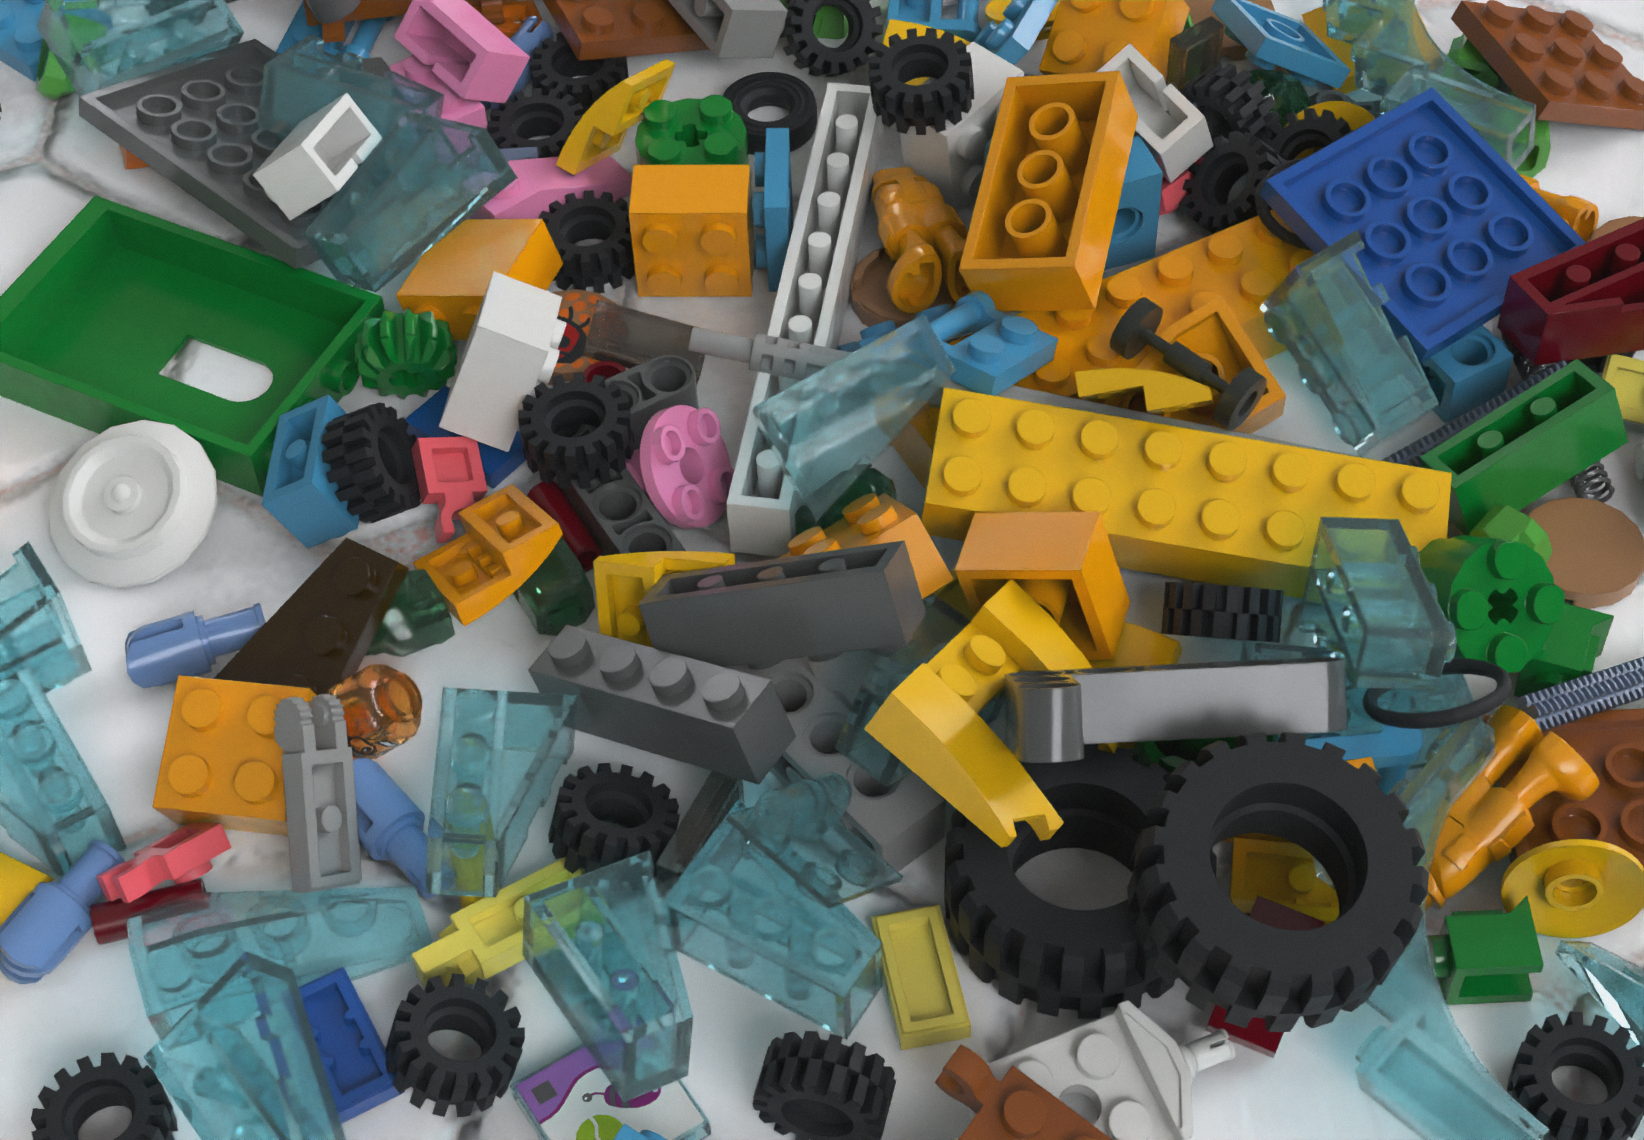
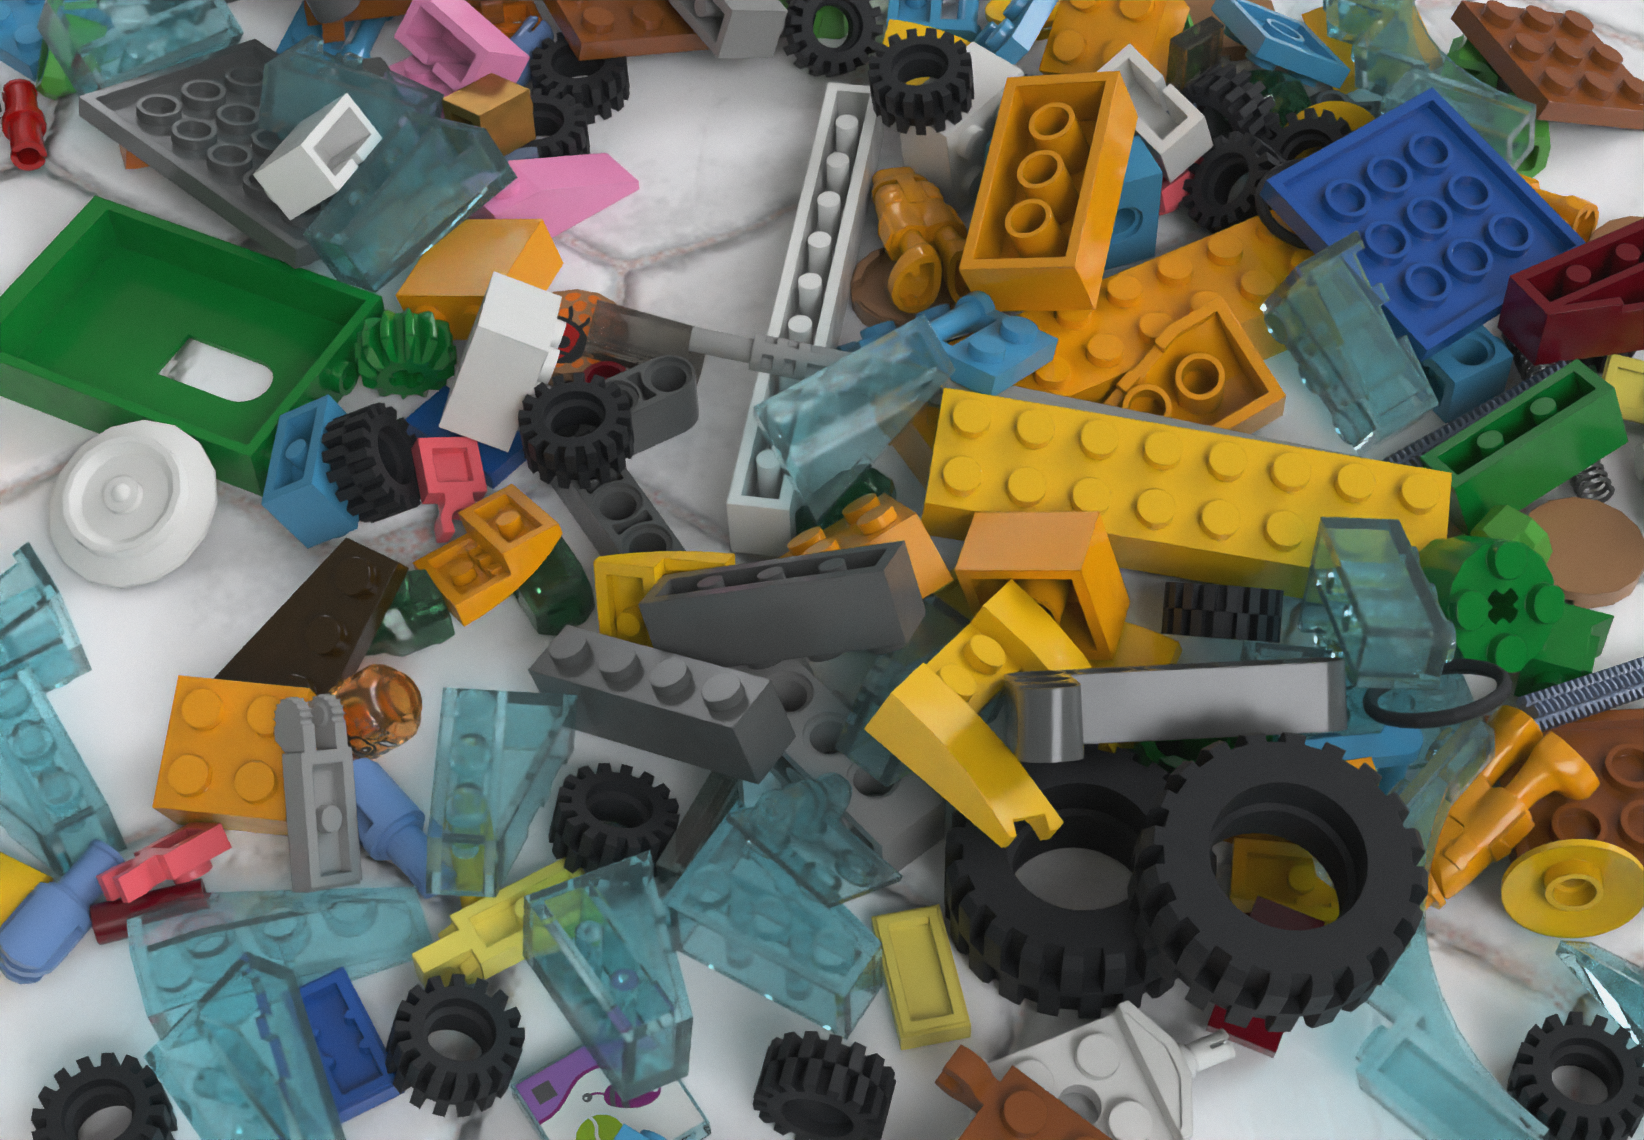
medium blue arm [125,603,266,688] -> none
dark red axle [527,481,602,574] -> none
black tyre [539,190,635,294] -> none
yellow slope [556,59,676,175] -> none
bright pink plate [625,405,734,529] -> none
light orange brick [629,165,755,297] -> none
green brick [635,95,749,165] -> none
black tyre [723,72,817,155] -> none
dark azure plate [753,128,793,292] -> none
yellow slope [1075,368,1214,415] -> none
pearl dark grey wheel [1110,297,1267,430] -> none
green window [1425,896,1544,1005] -> none
none -> red pin [1,79,47,171]
none -> pearl gold brick [442,73,536,166]

